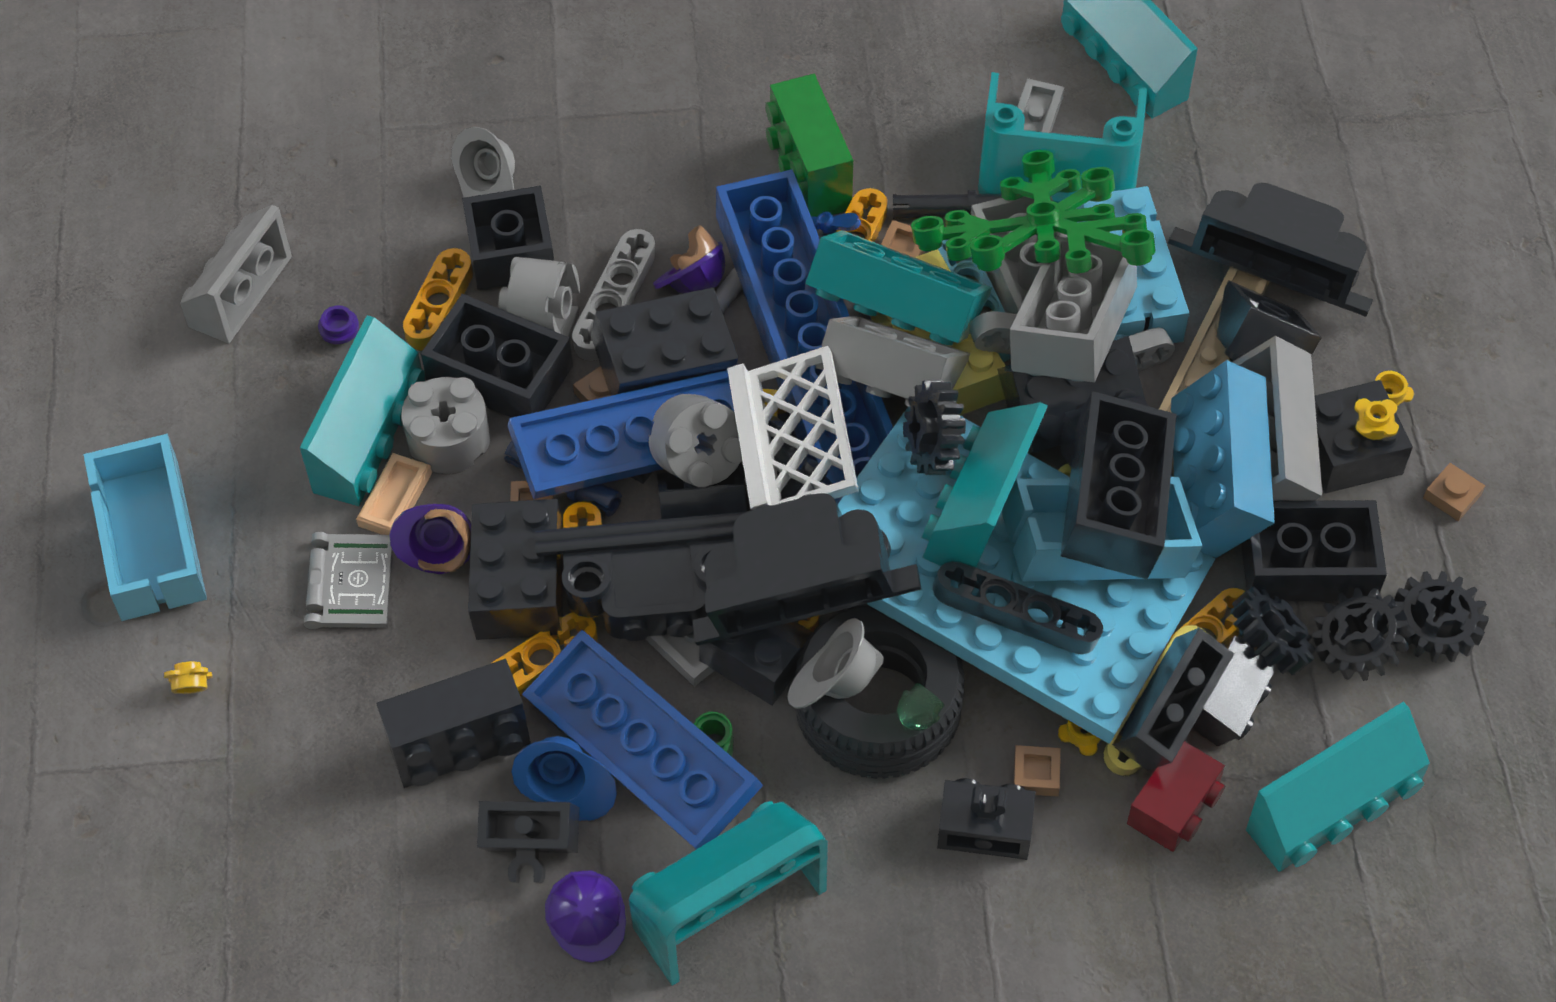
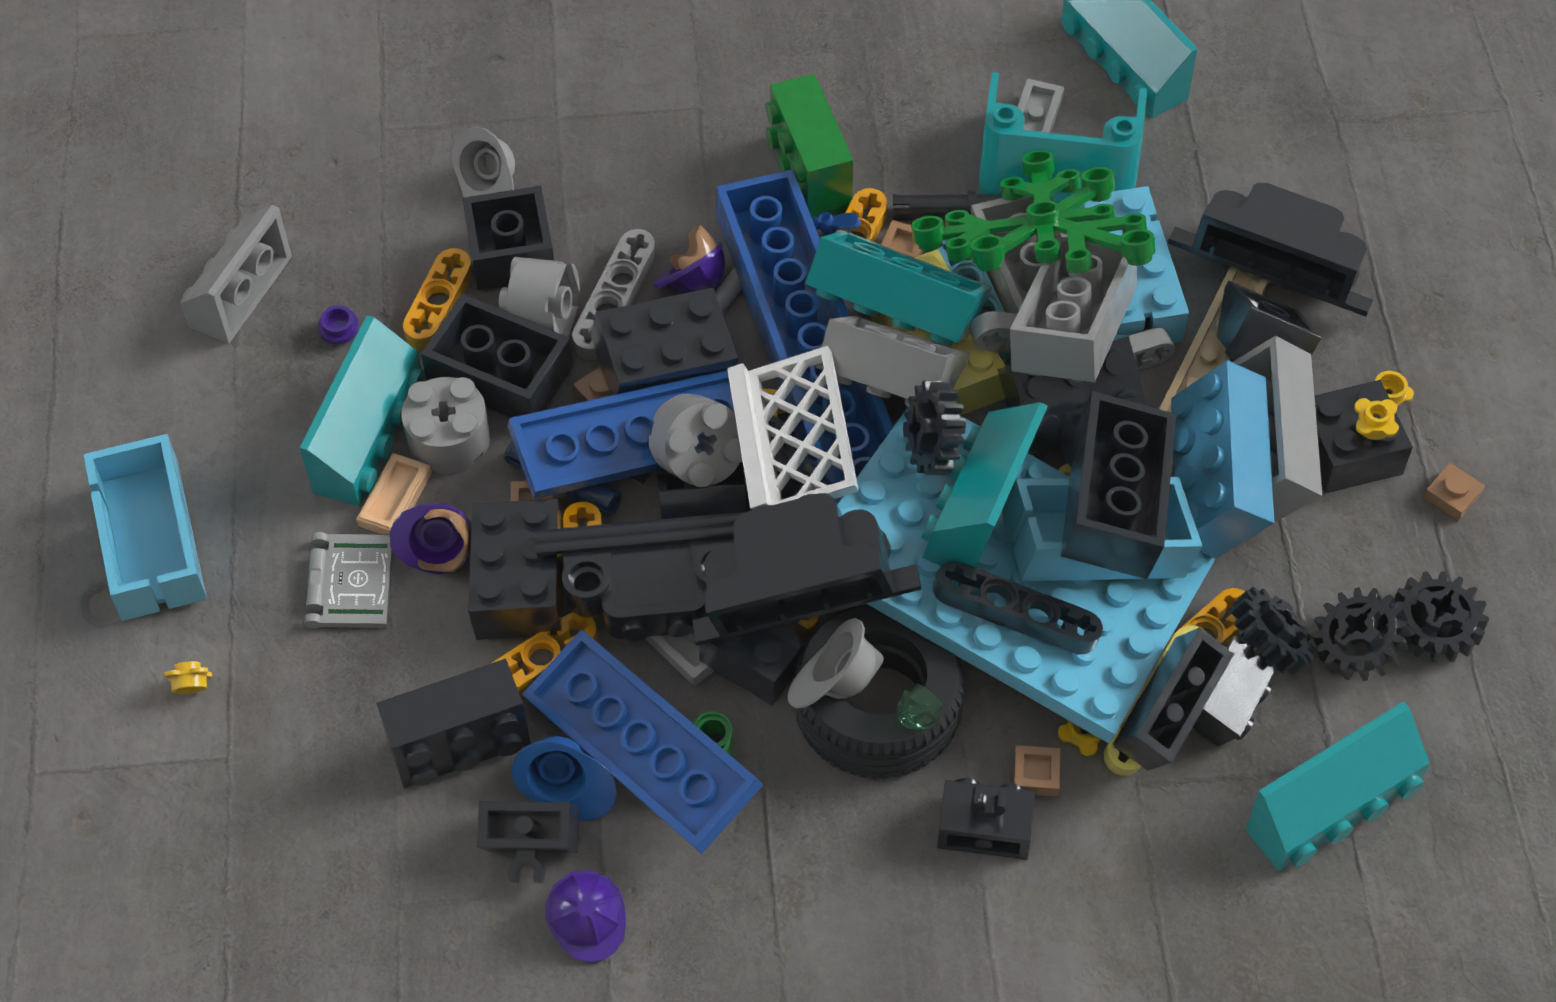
teal windscreen [629,801,828,986] -> none
dark red brick [1127,741,1226,852] -> none
black brick [1241,500,1387,601] -> none

